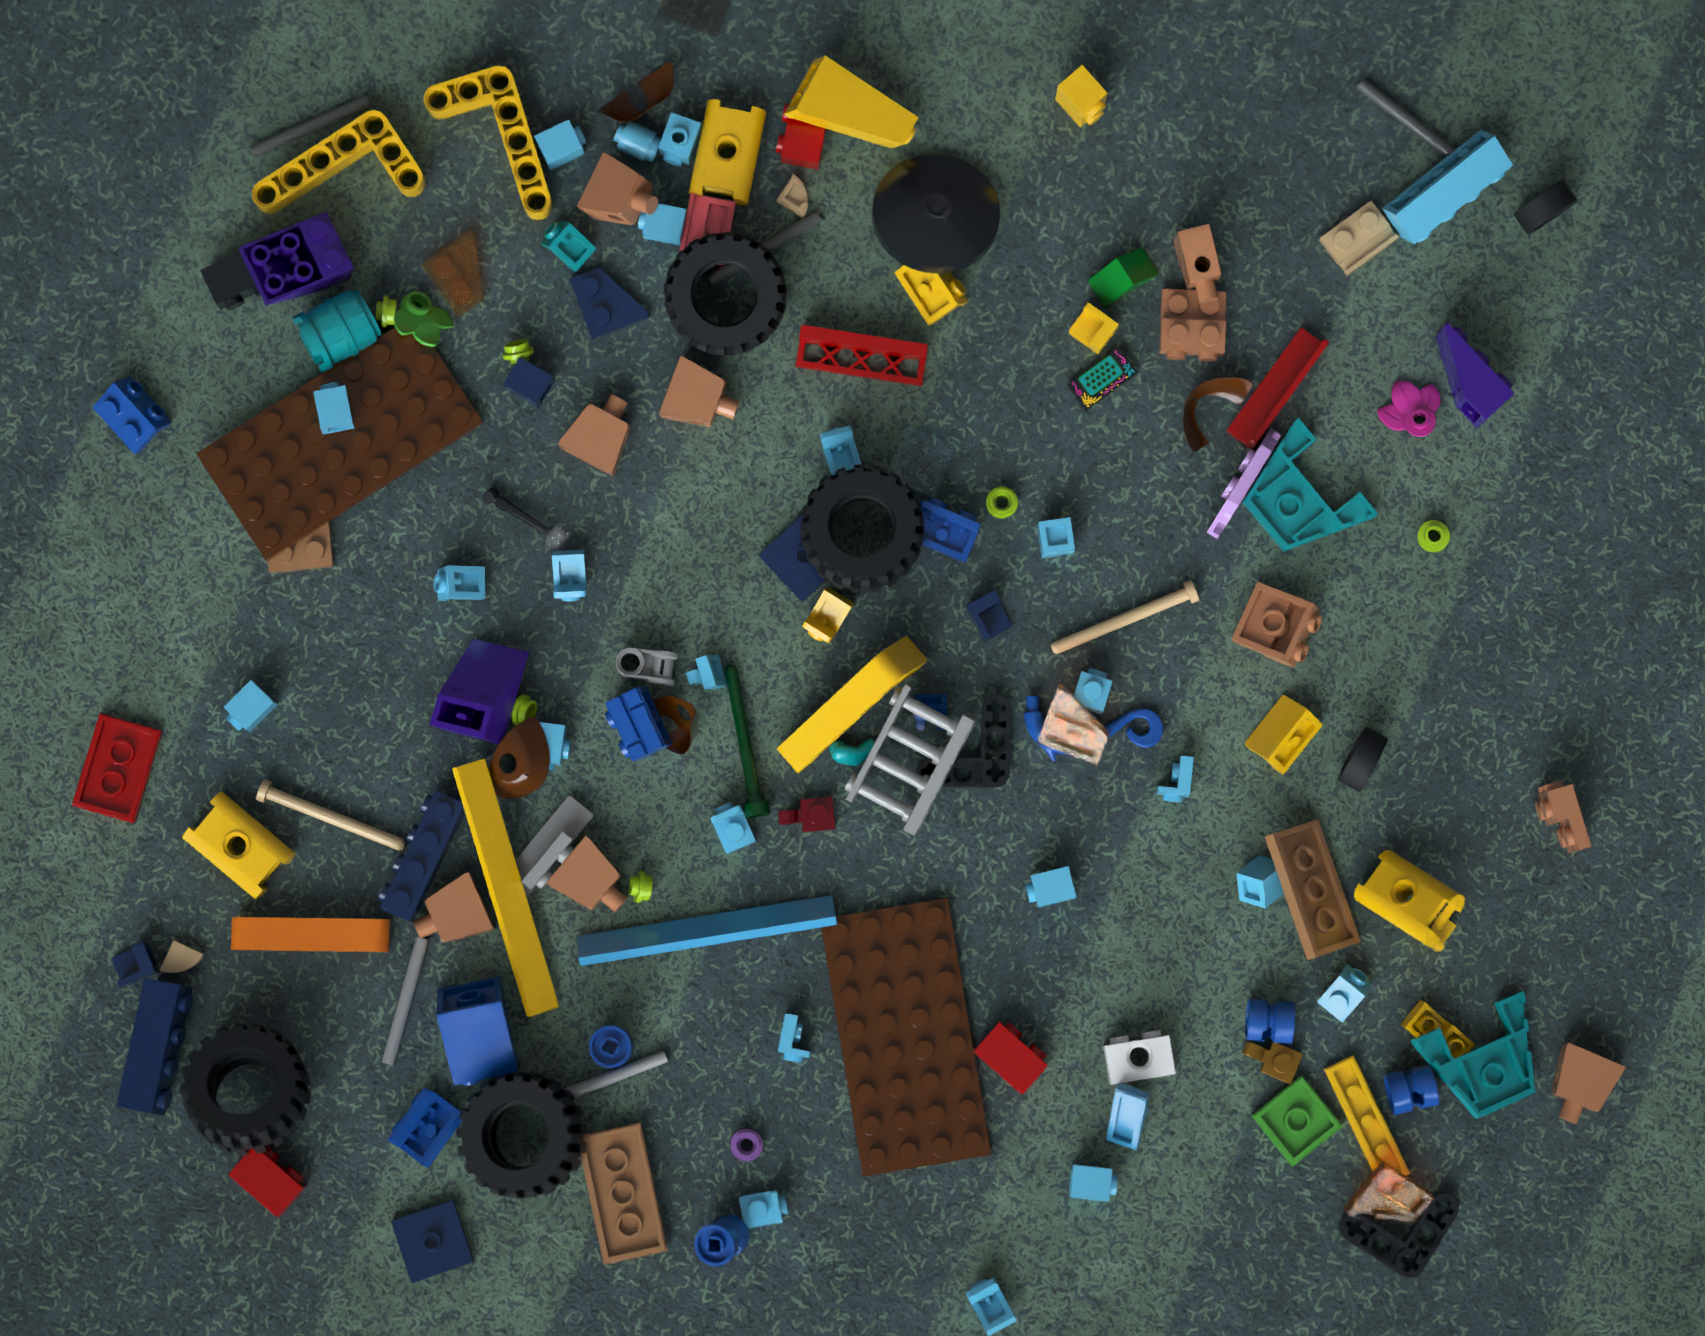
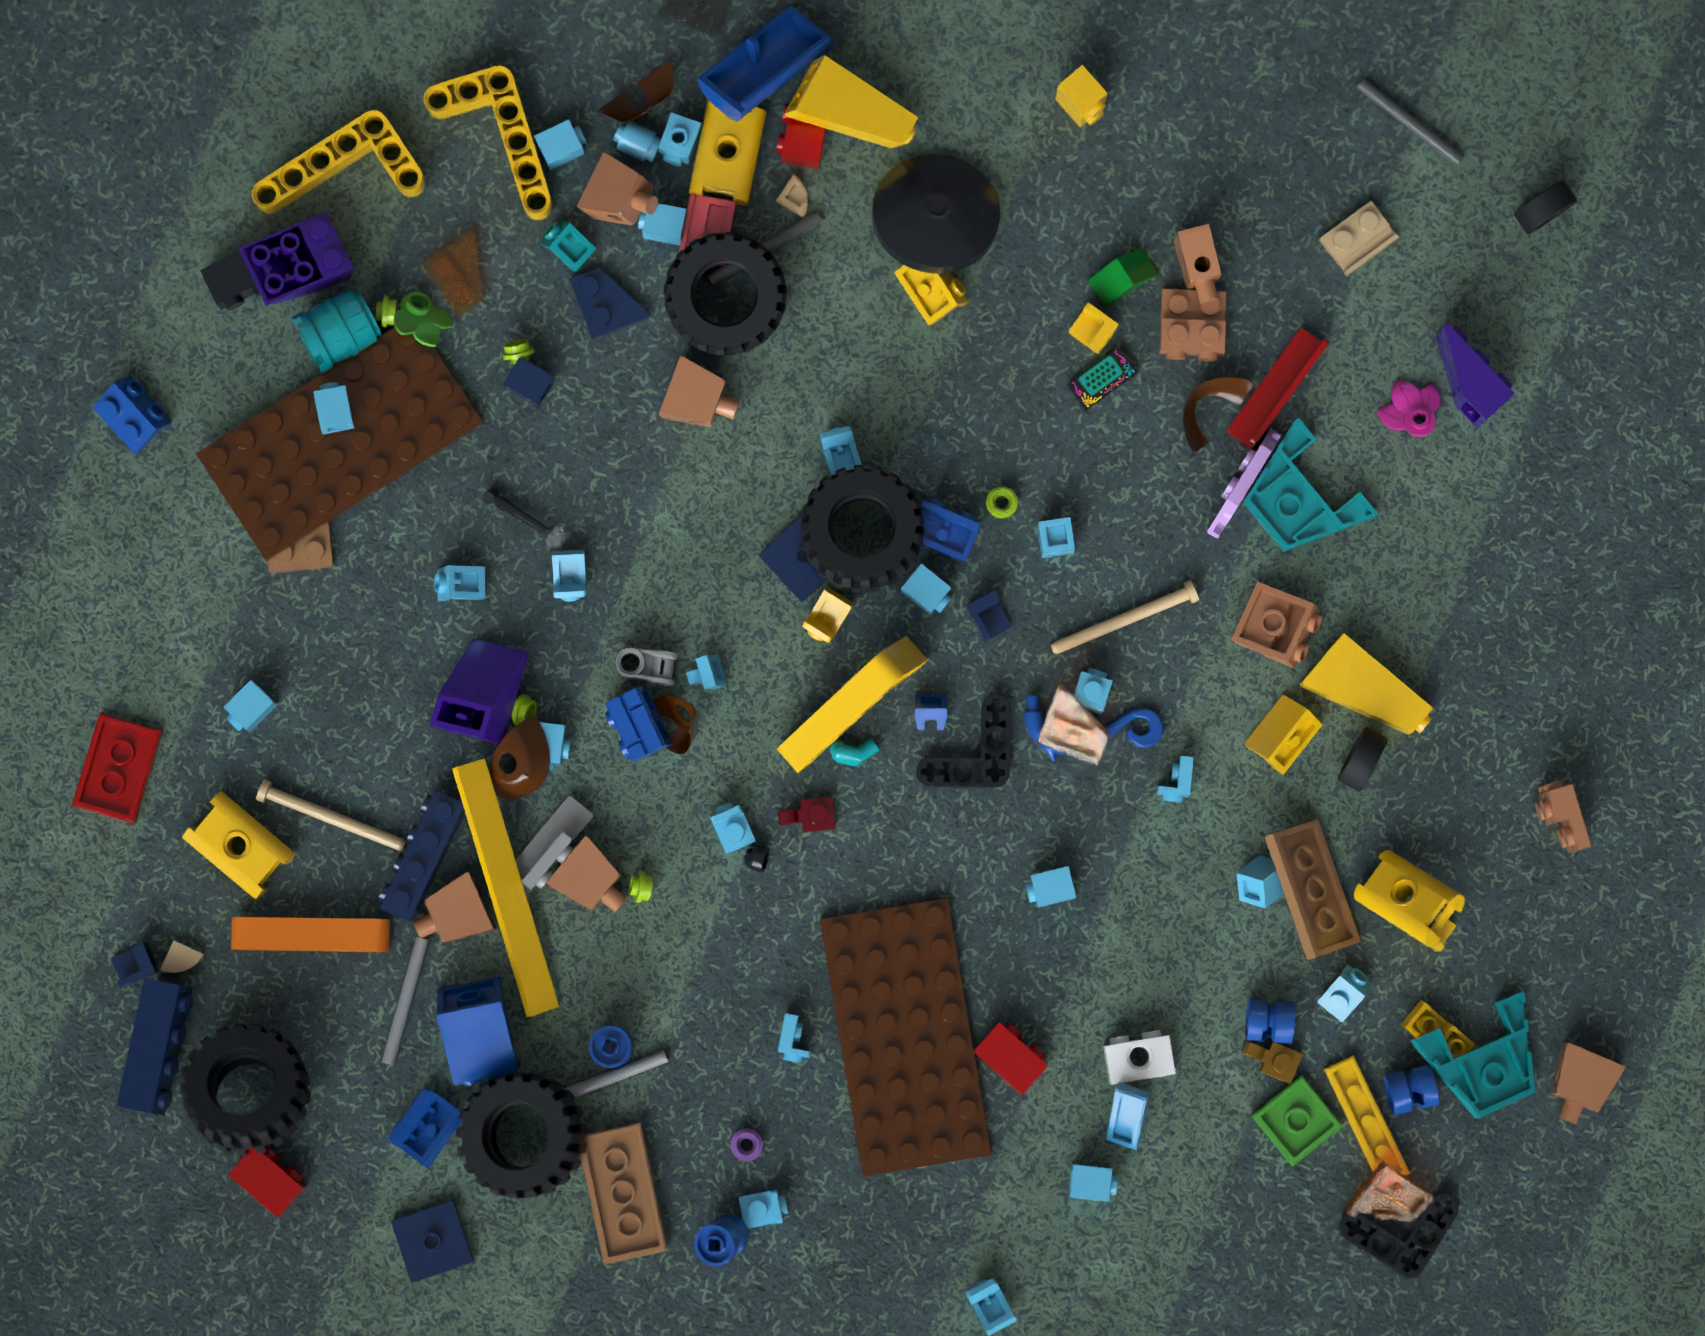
dark grey bar [250,95,371,157] -> none
nougat torso [558,394,631,477] -> none
dark azure tile [577,895,837,966] -> none
dark green piece [725,665,771,818] -> none
red fence [796,325,928,387] -> none
light grey fence [844,683,977,836] -> none
medium azure brick [1382,130,1513,244] -> none
lime plate [1417,520,1450,553] -> none
none -> blue container [697,6,835,121]
none -> black hinge [743,846,769,873]
none -> medium azure brick [901,563,952,616]
none -> yellow slope [1299,633,1433,735]

